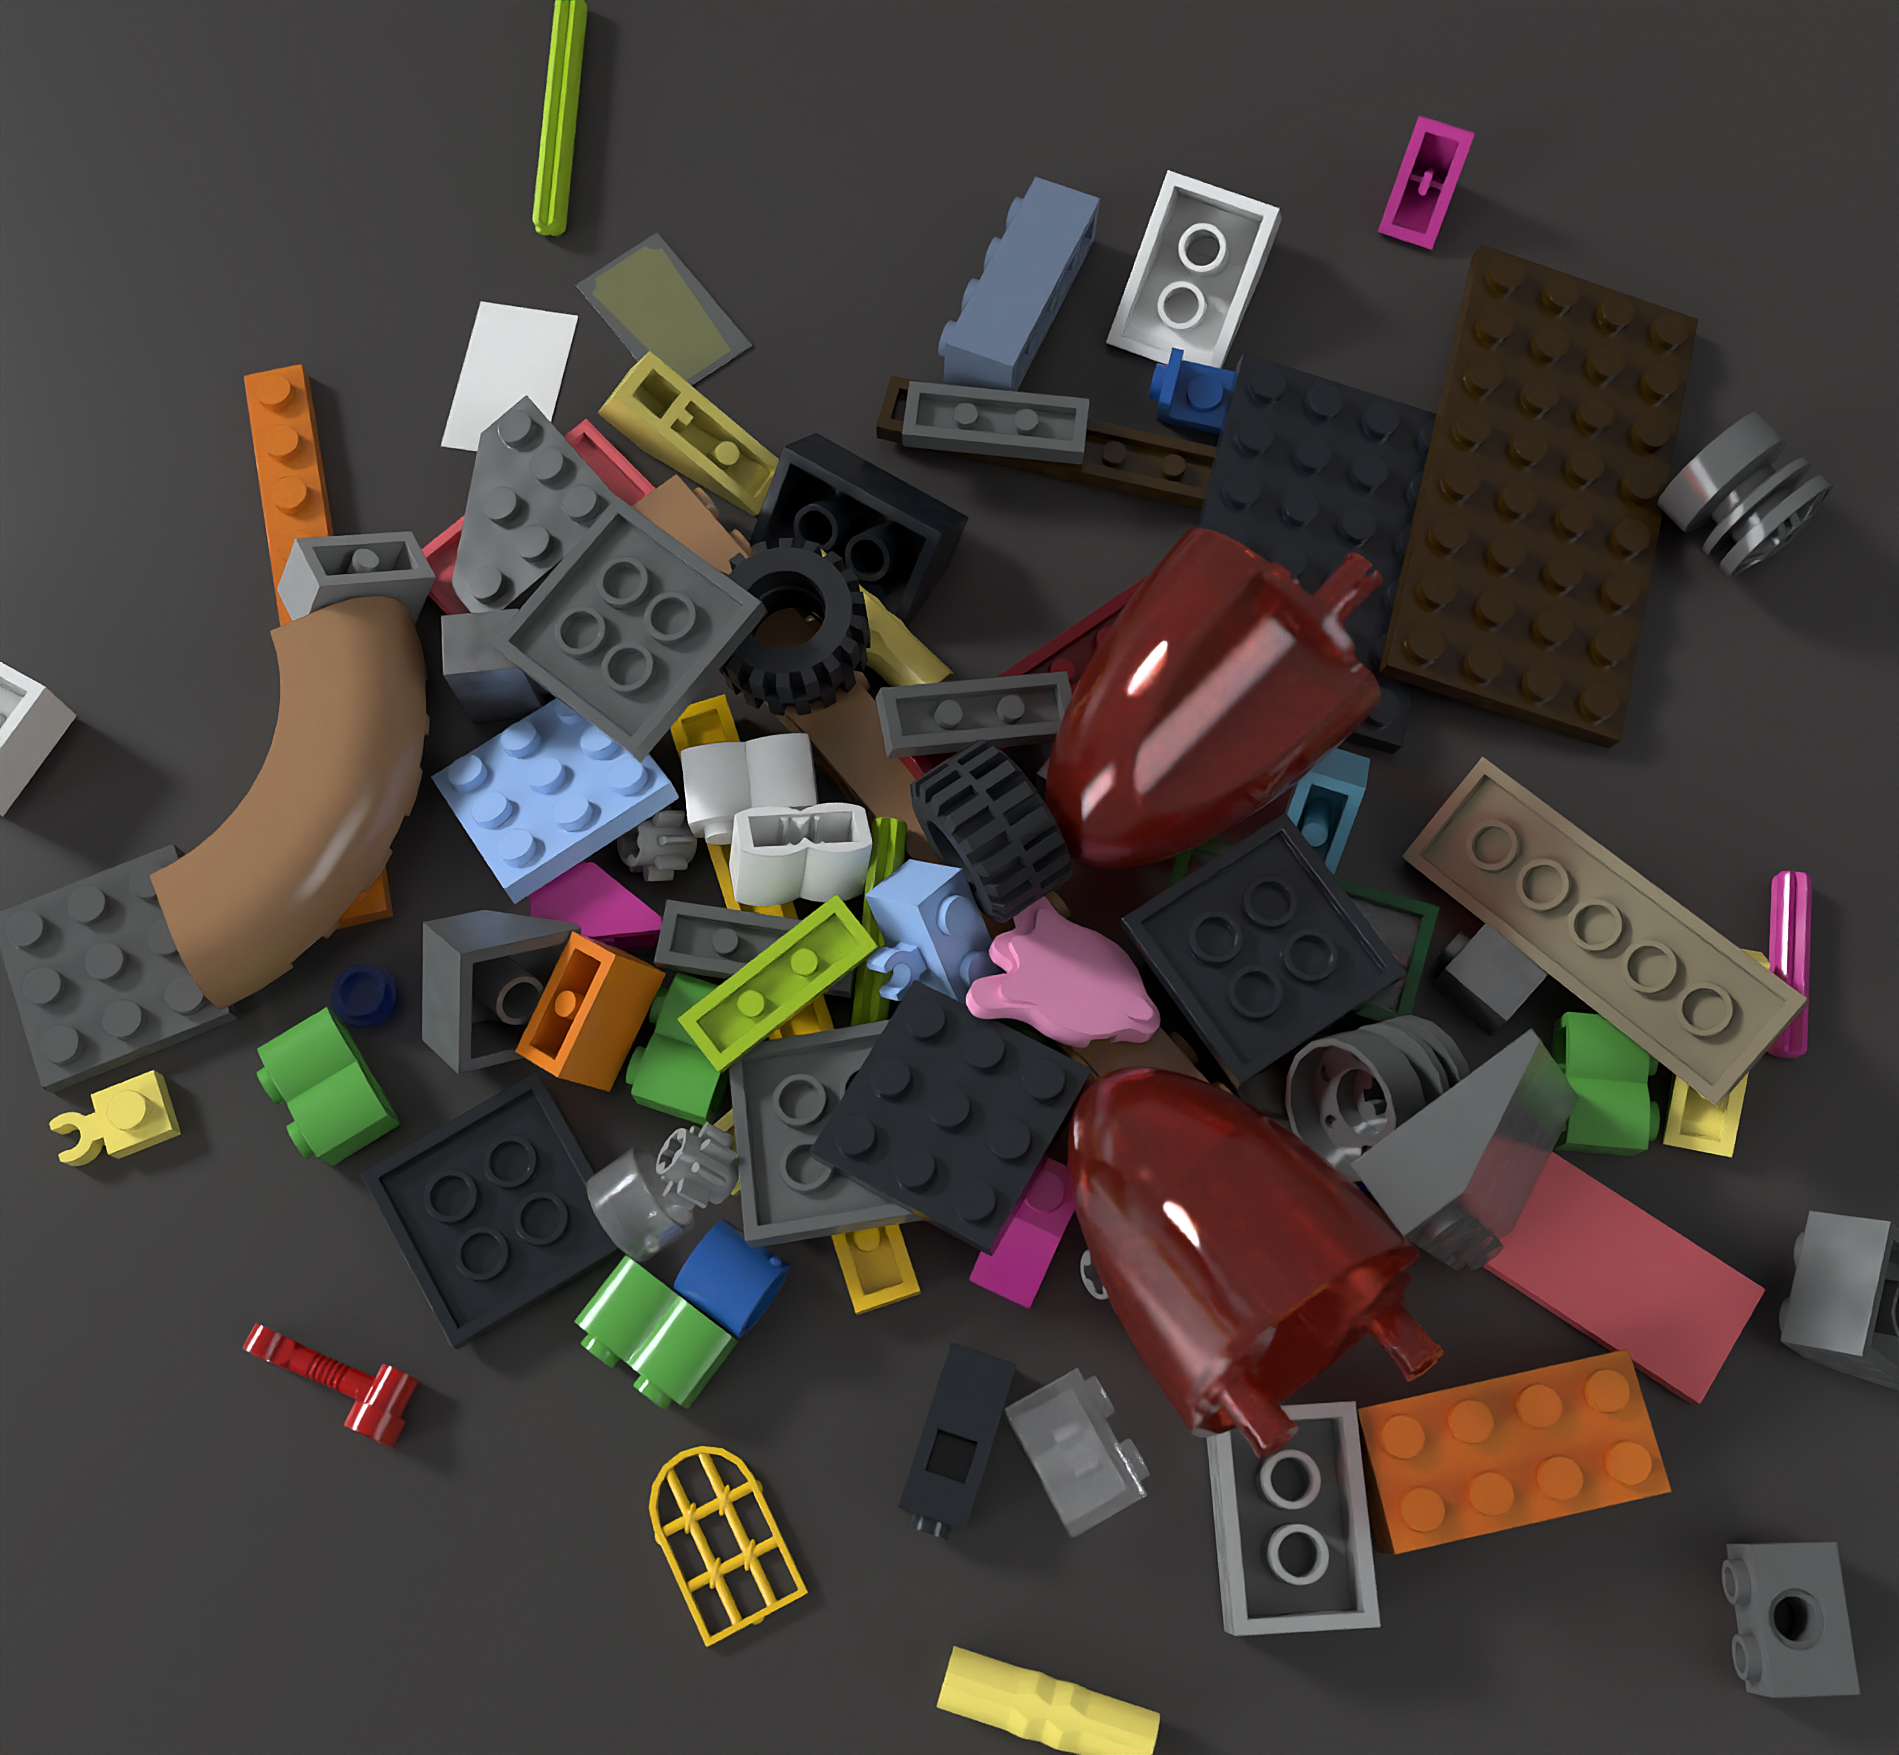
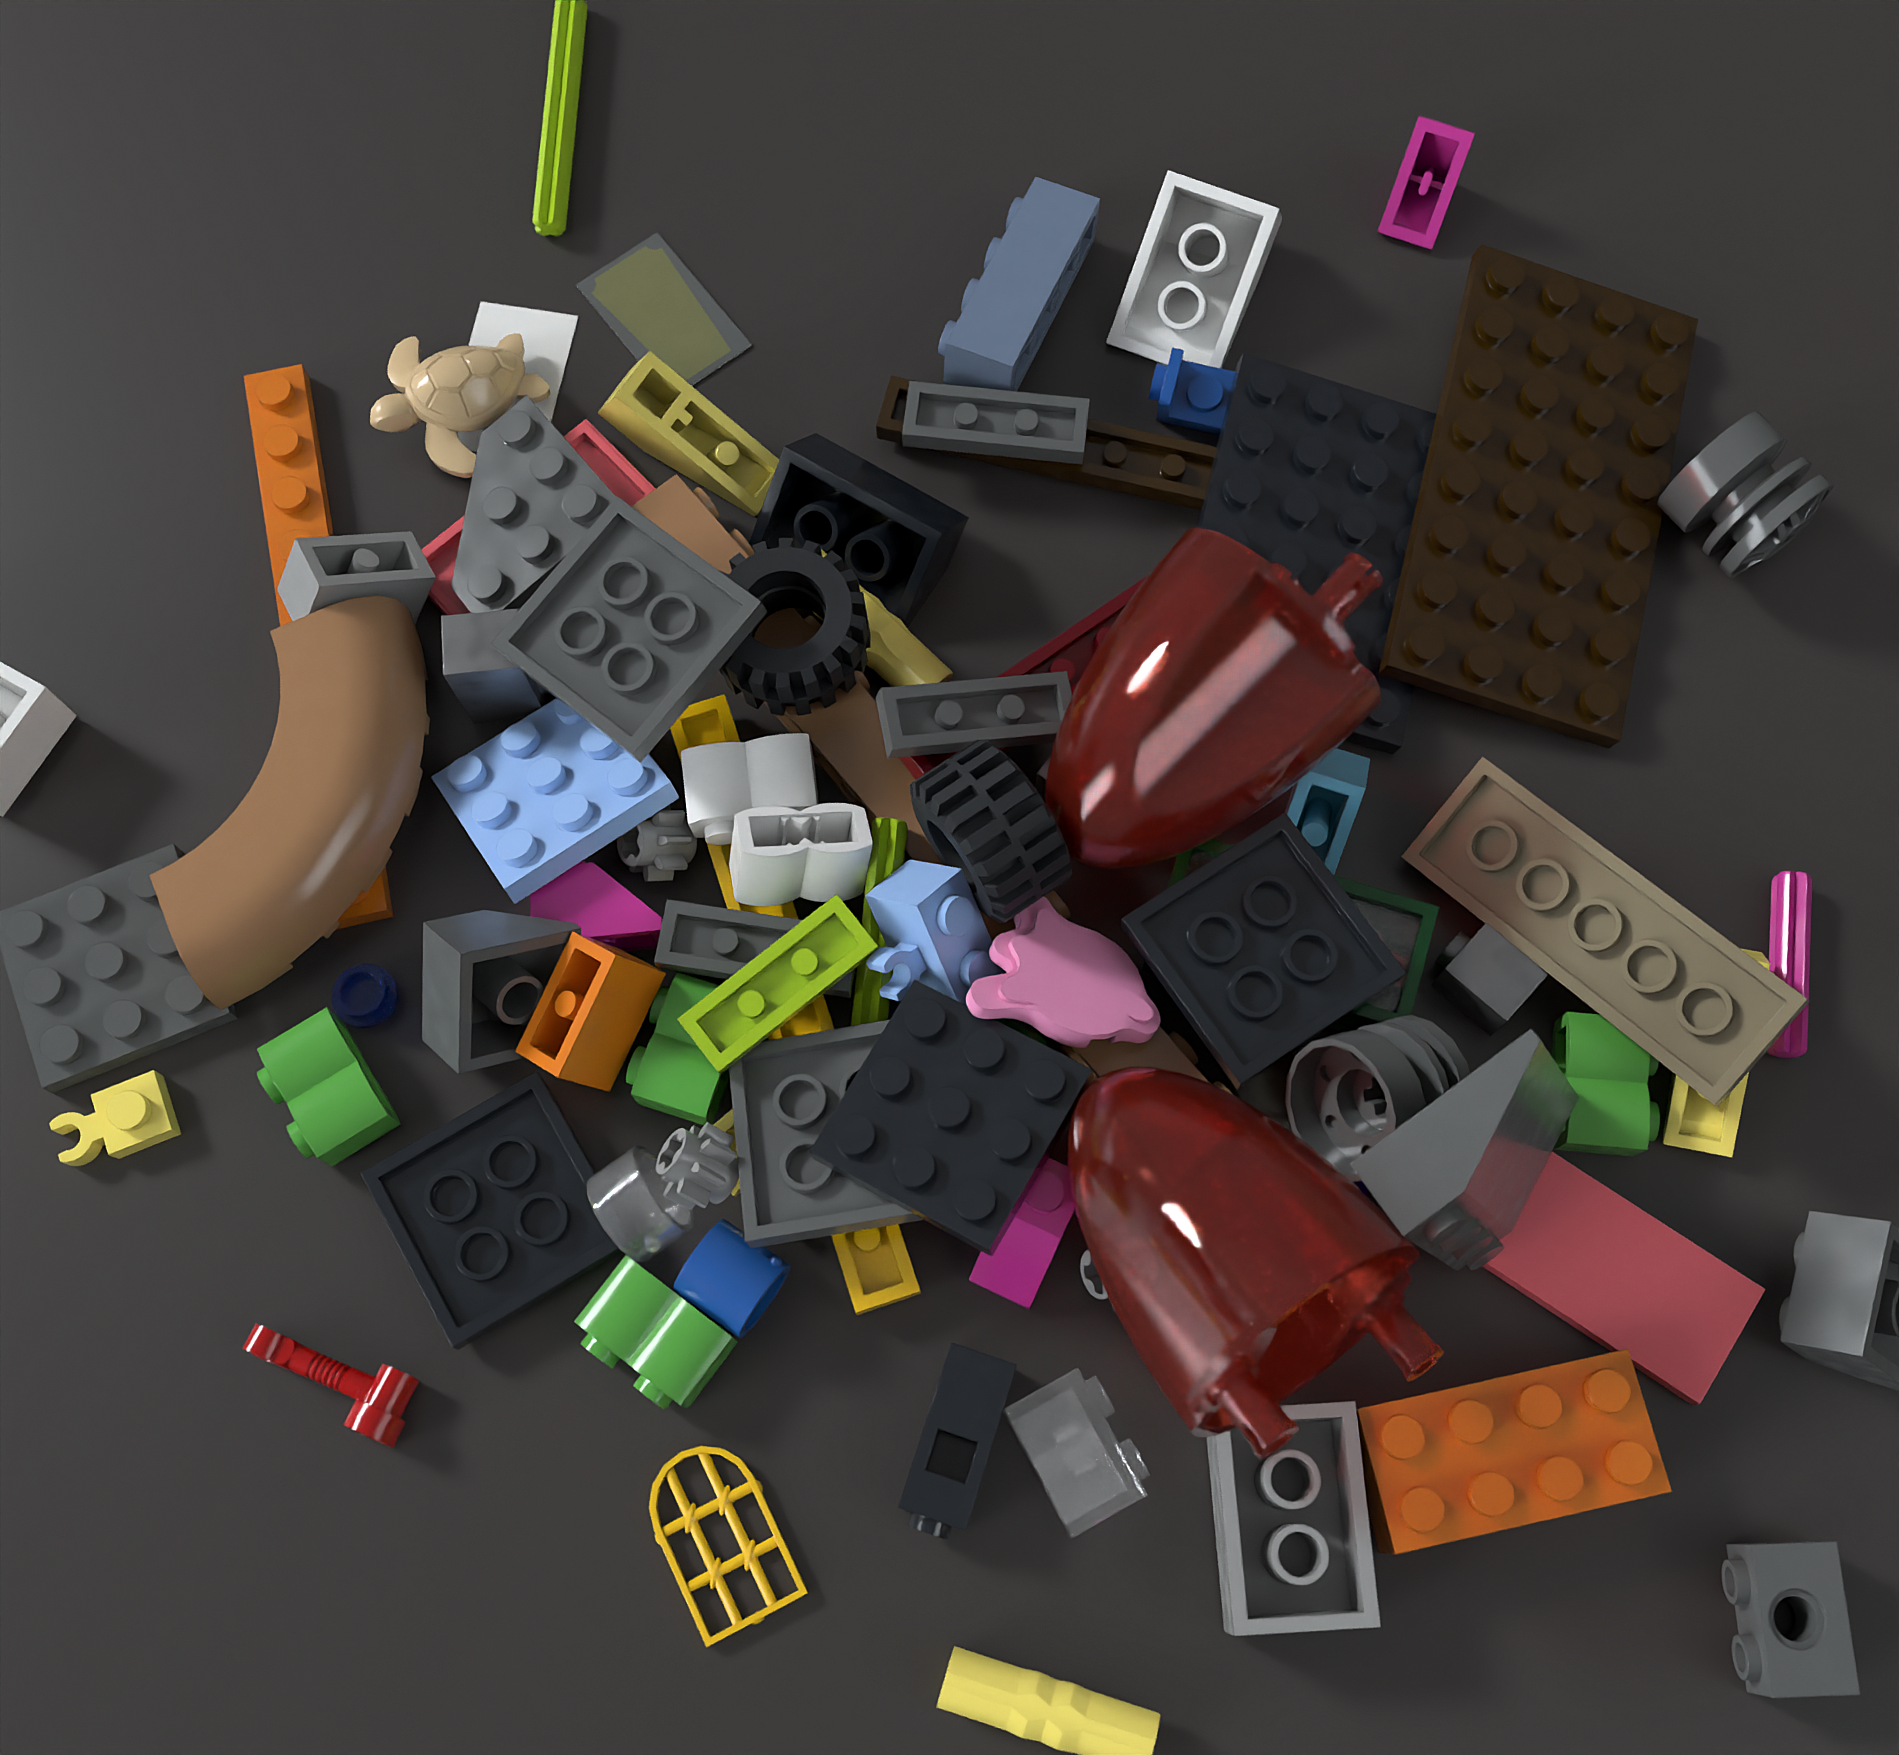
none -> tan animal [370,333,551,478]

